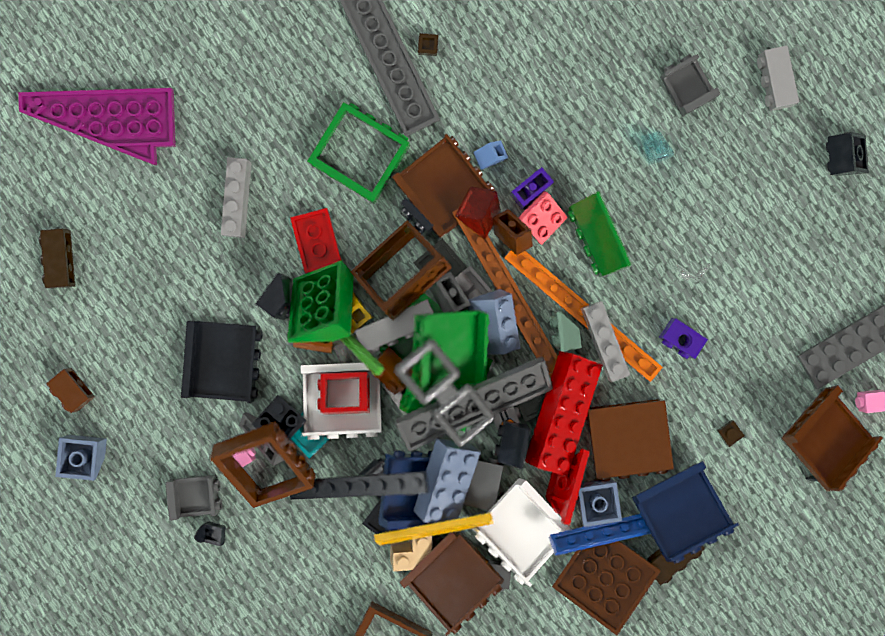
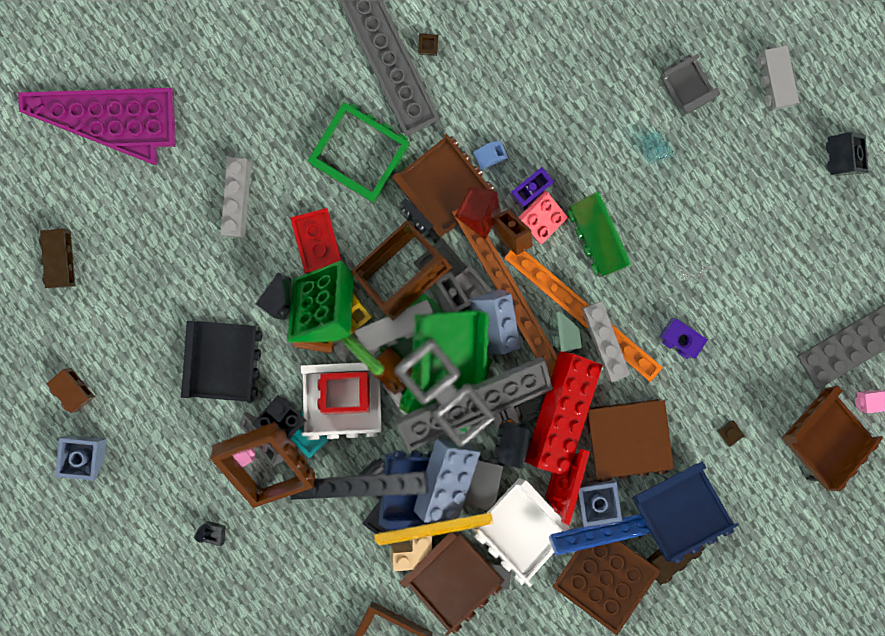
dark grey panel [165,475,222,521] -> none

